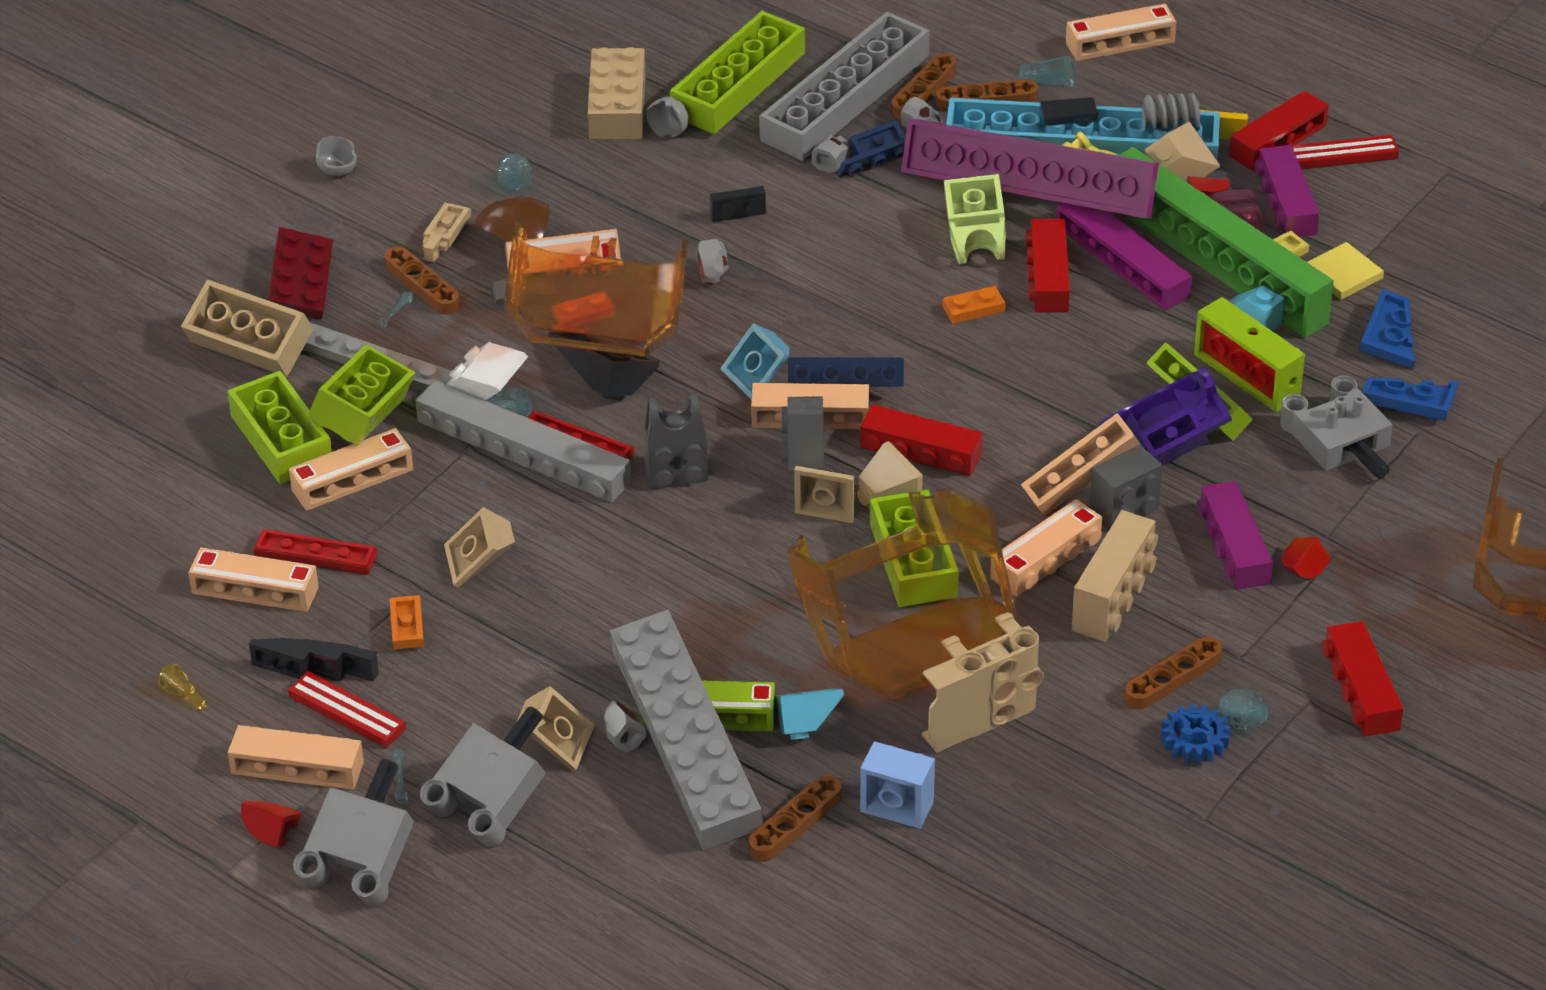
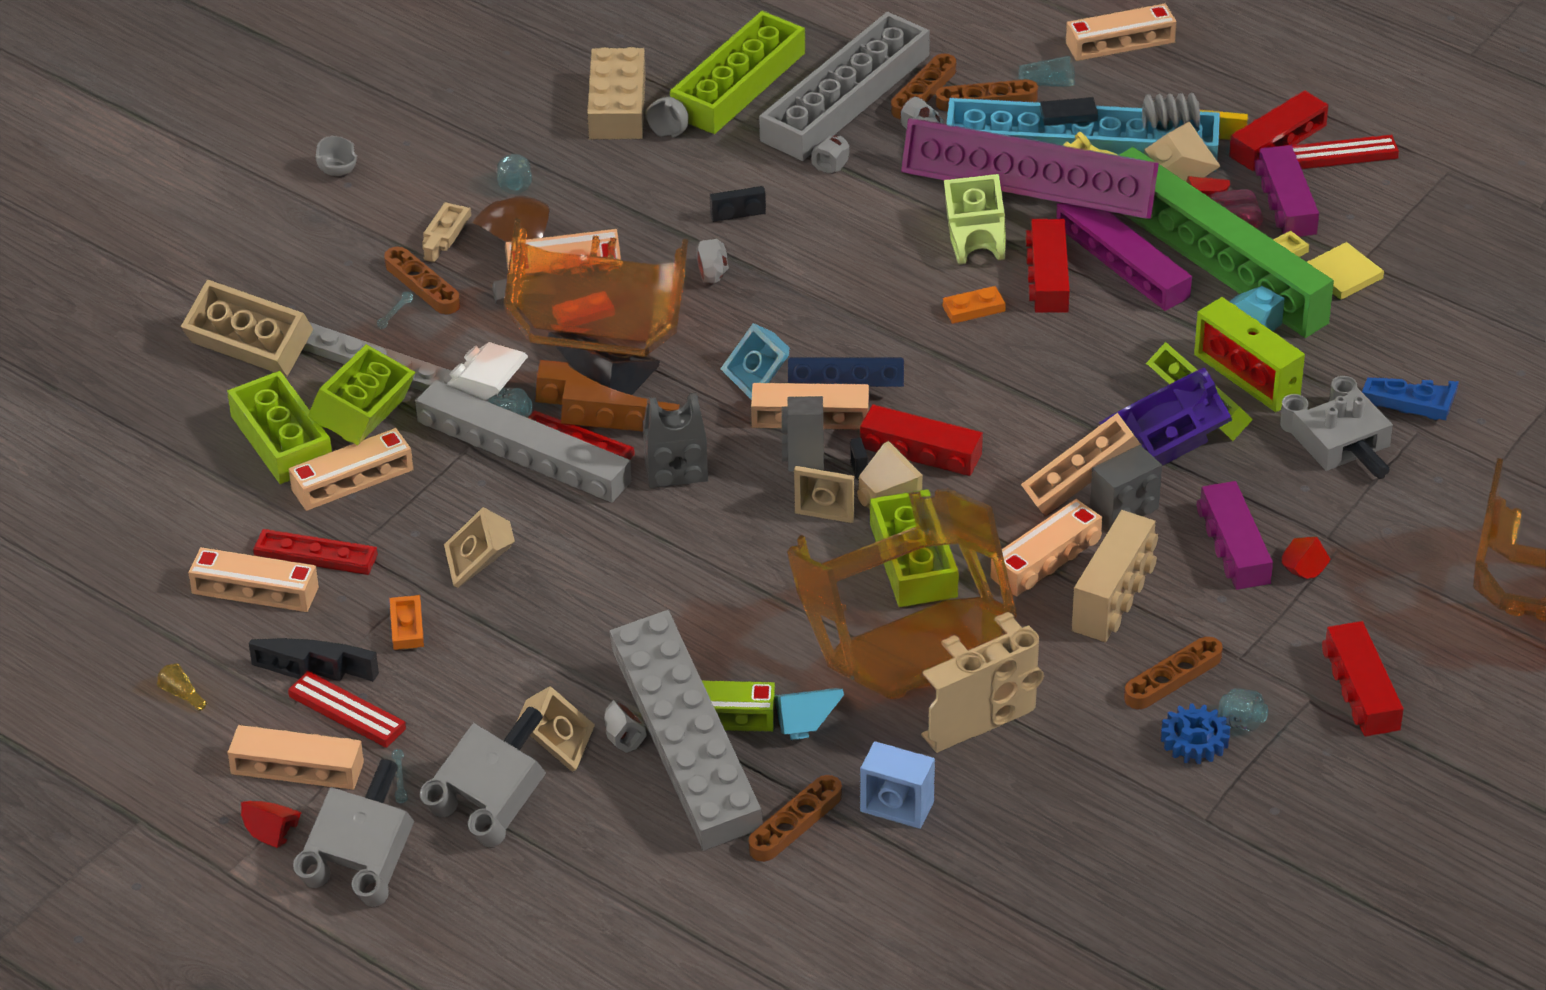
dark red plate [267,227,333,320] -> none
dark blue bracket [837,120,906,177] -> none
blue wing [1358,289,1415,370] -> none
none -> dark orange arch [535,360,680,432]
none -> black tile [850,438,868,480]

